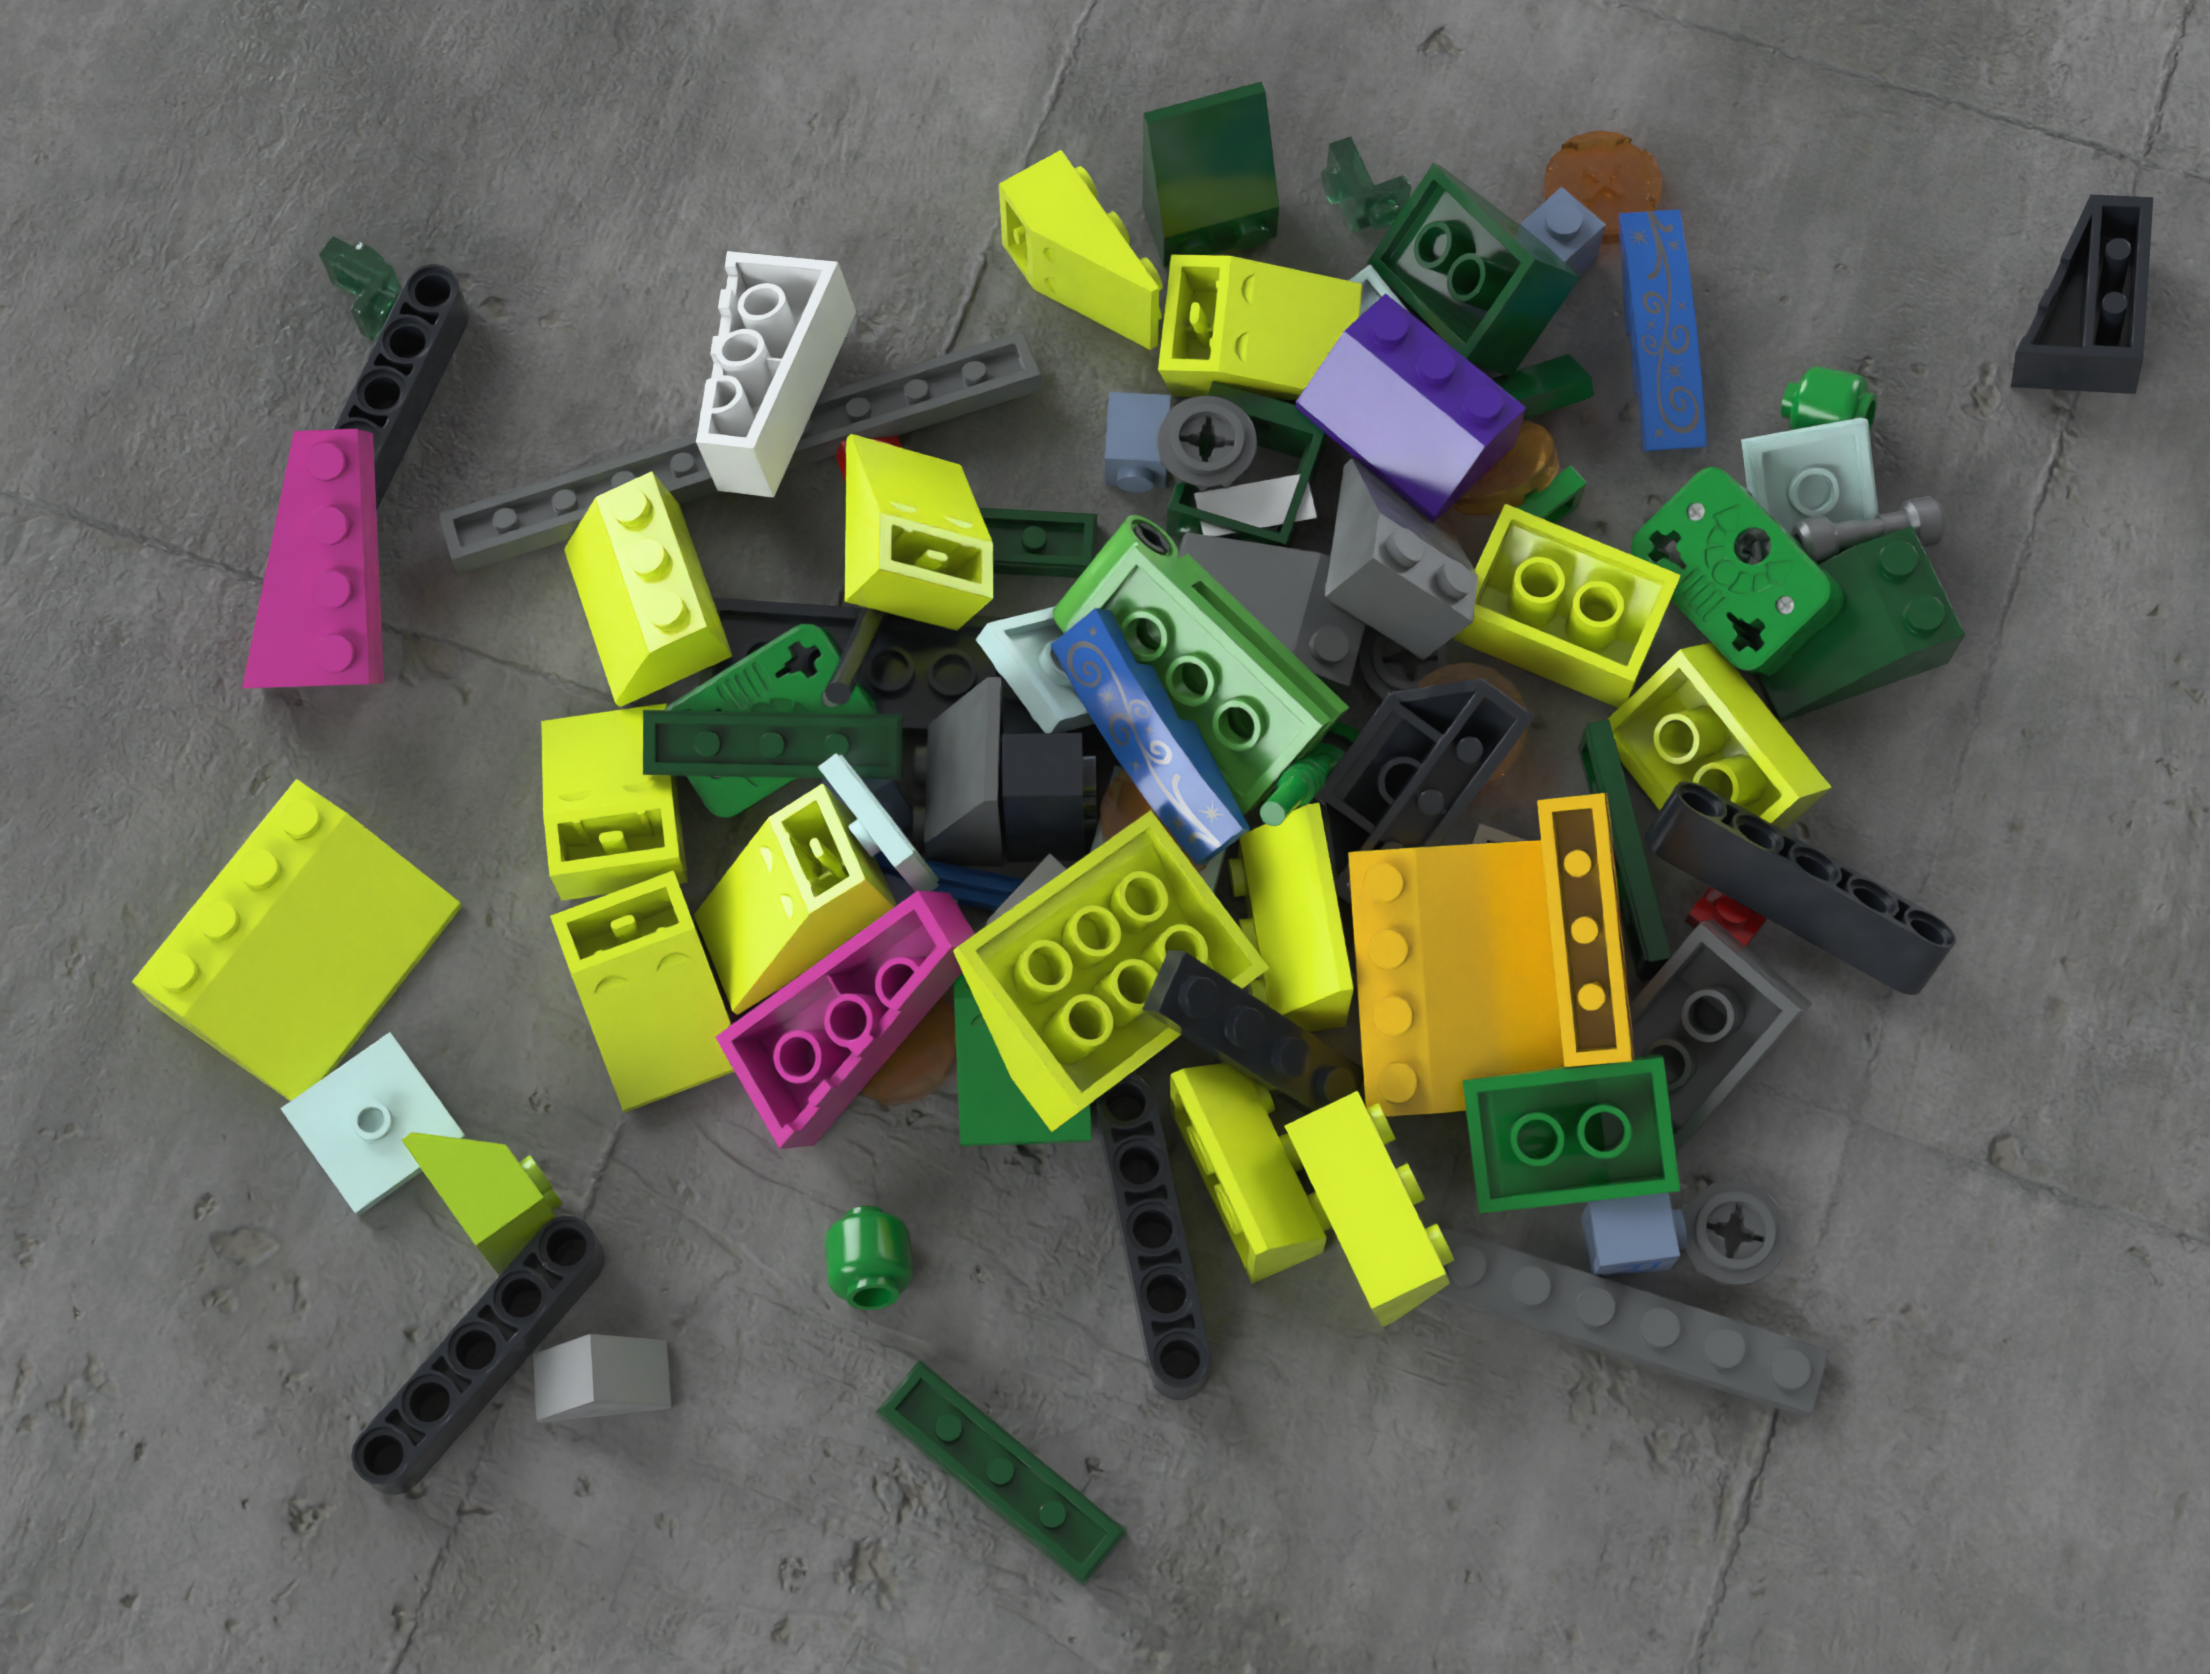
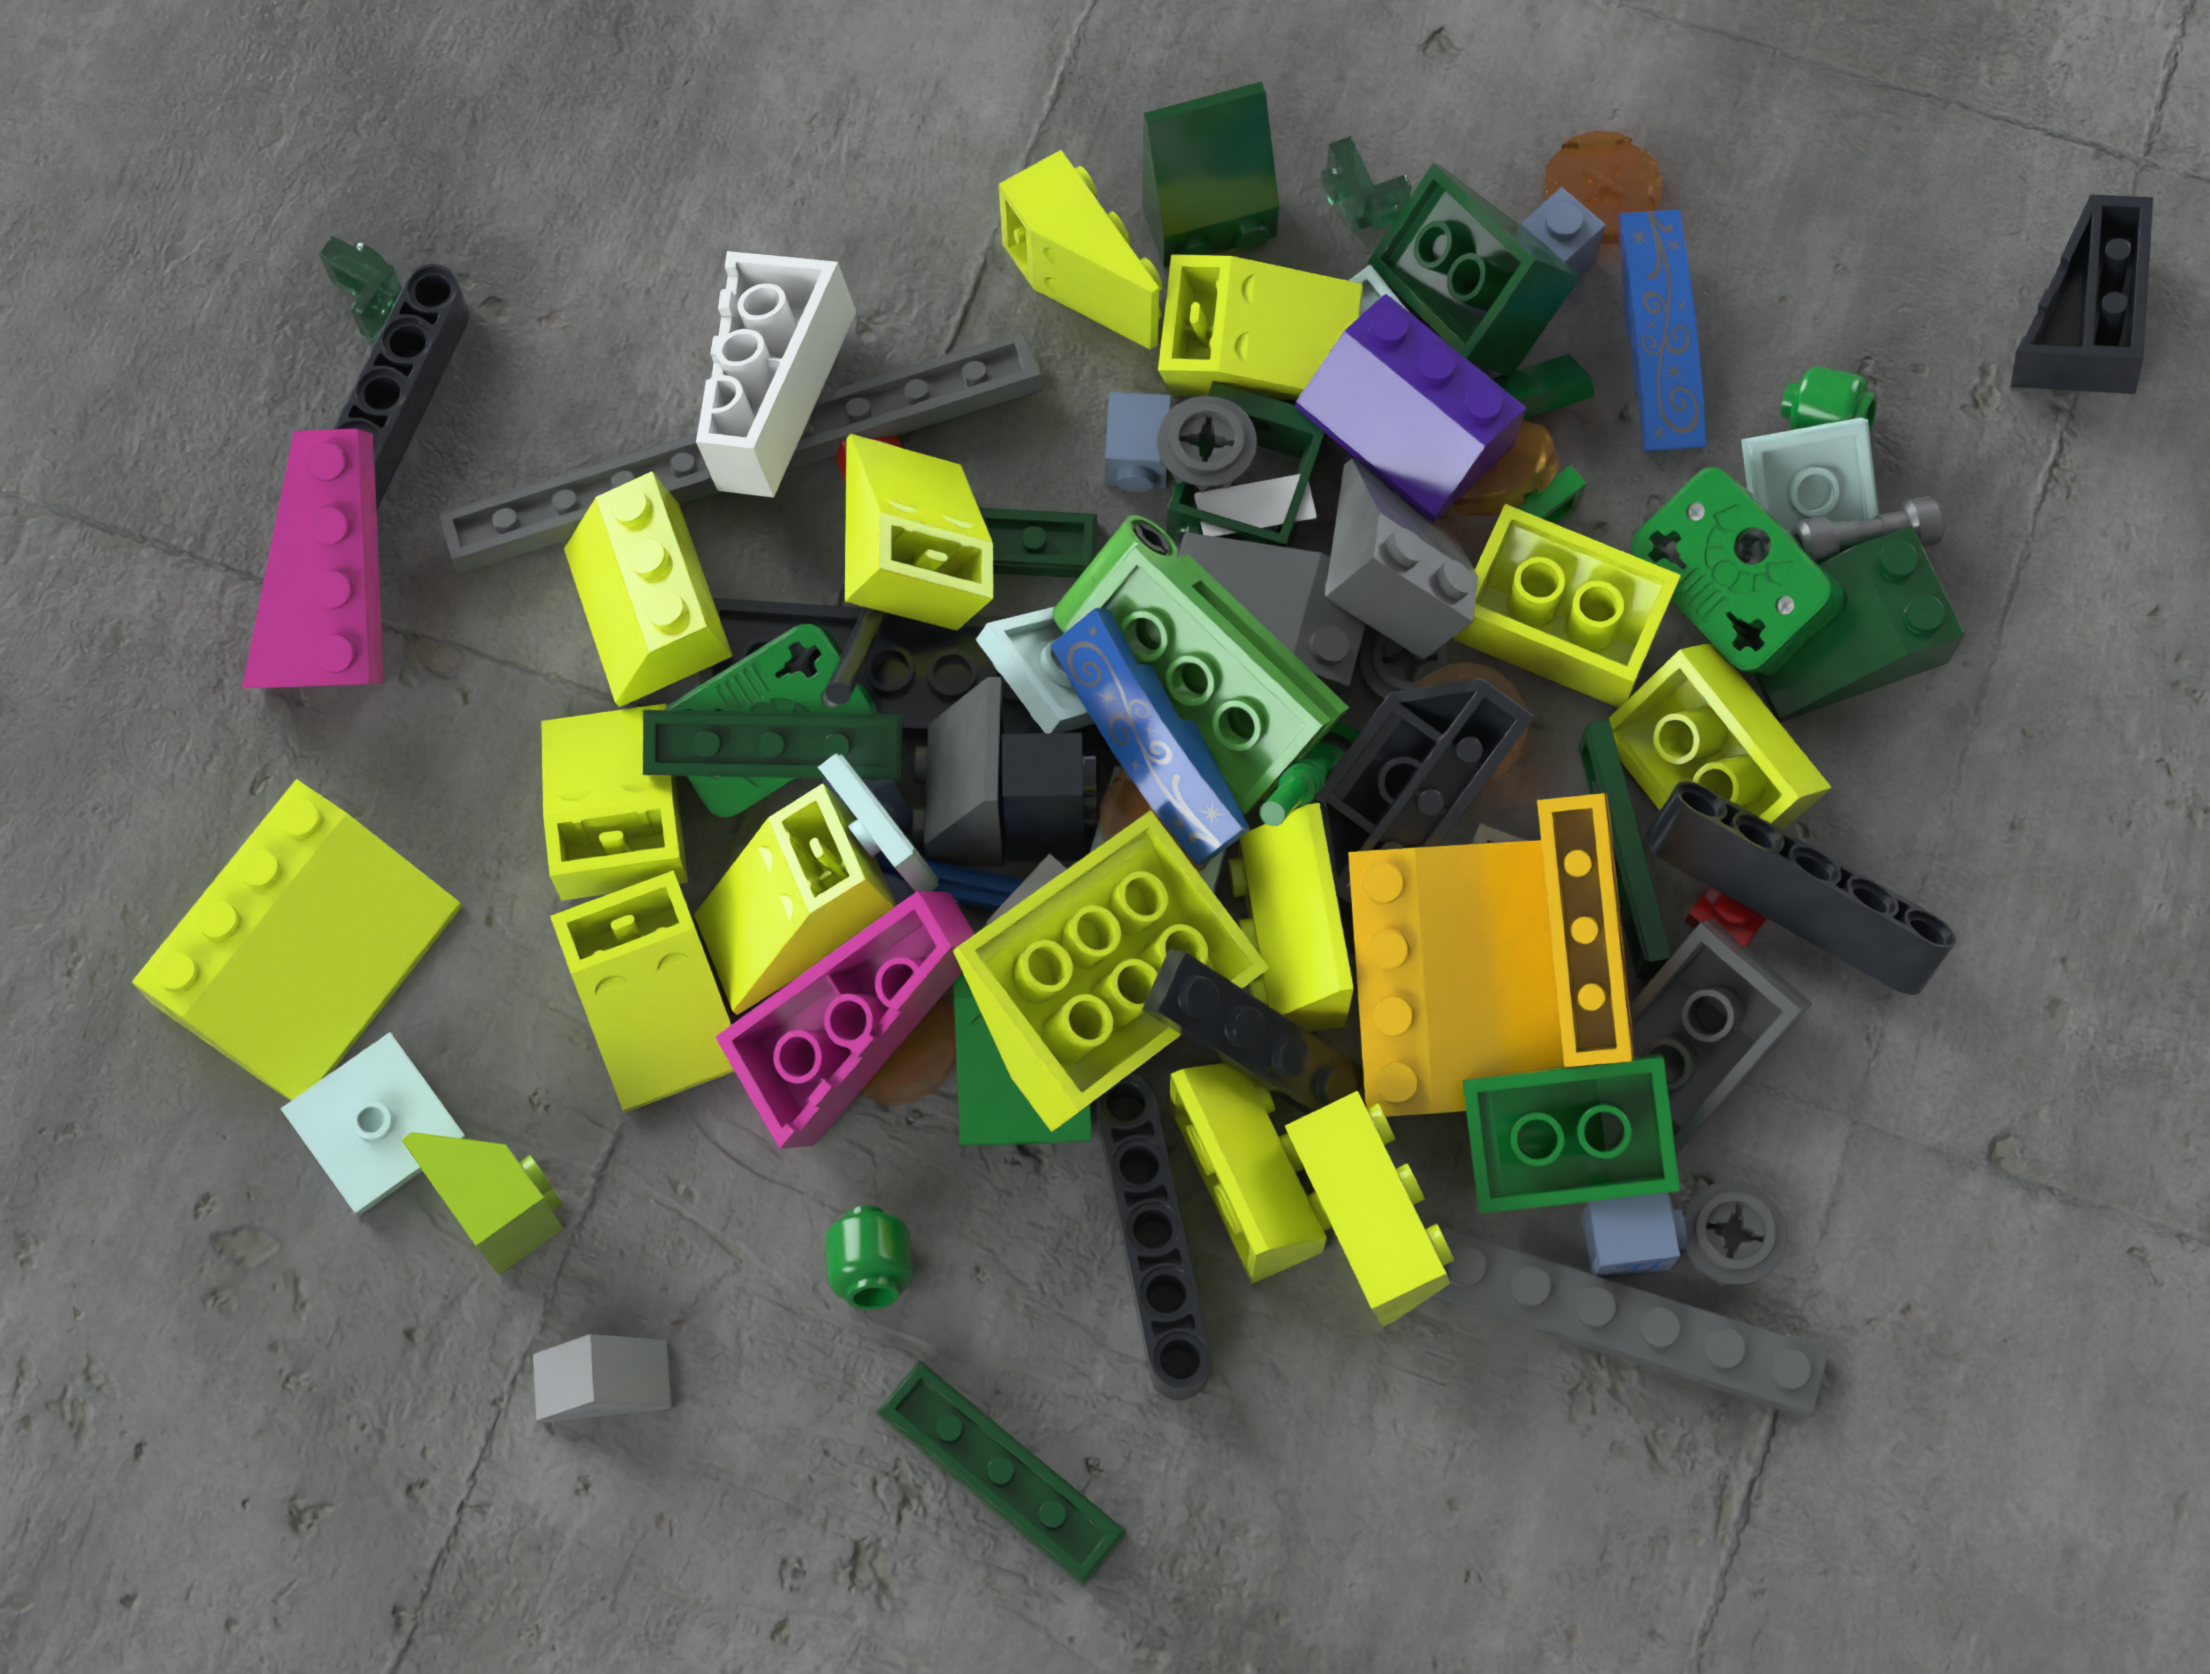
black beam [351,1216,605,1495] -> none

